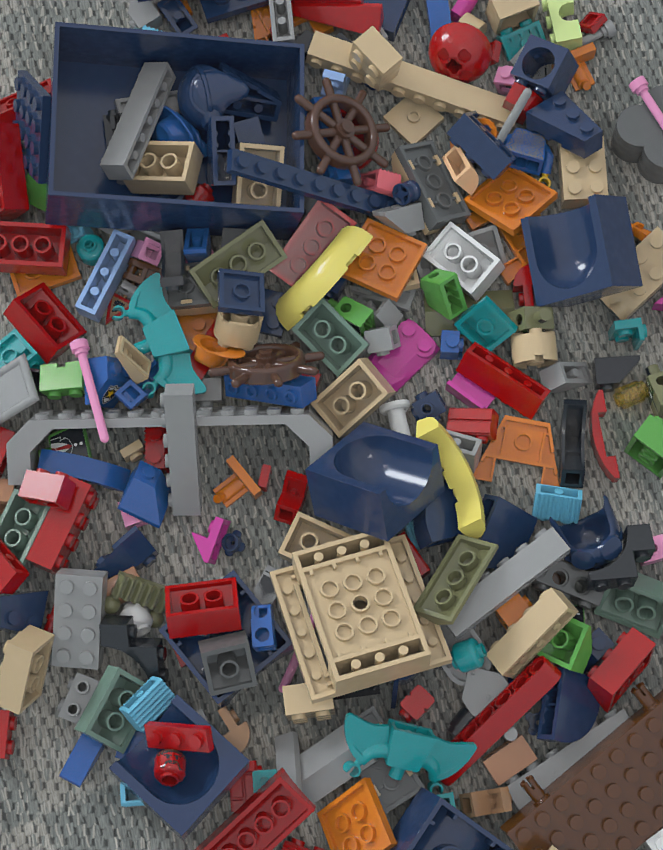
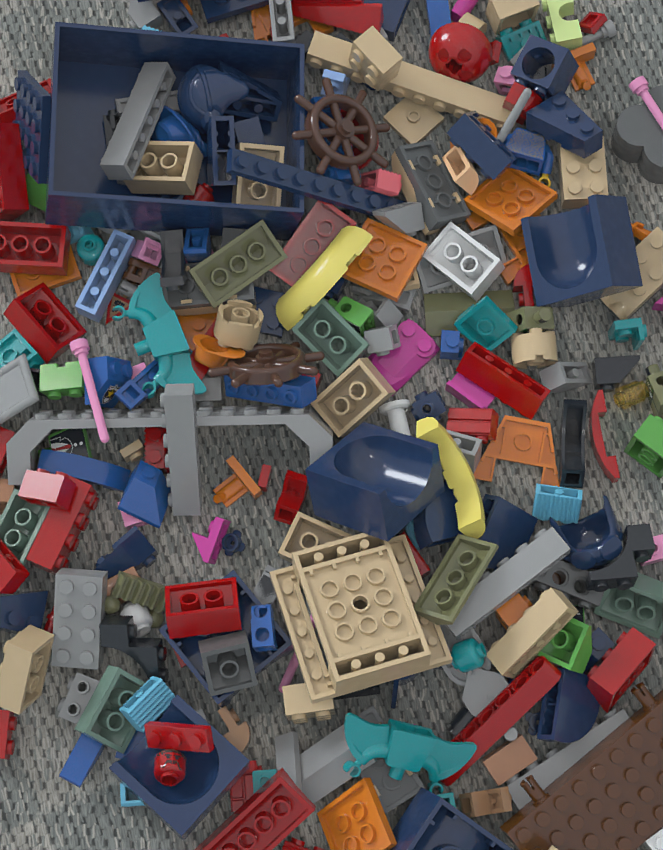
tan slope [114,335,152,384] -> none
dark blue plate [217,268,265,317] -> none
dark blue wheel [392,180,421,206] -> none
red brick [398,685,435,723] -> none
bright green torso [420,269,468,320] -> none

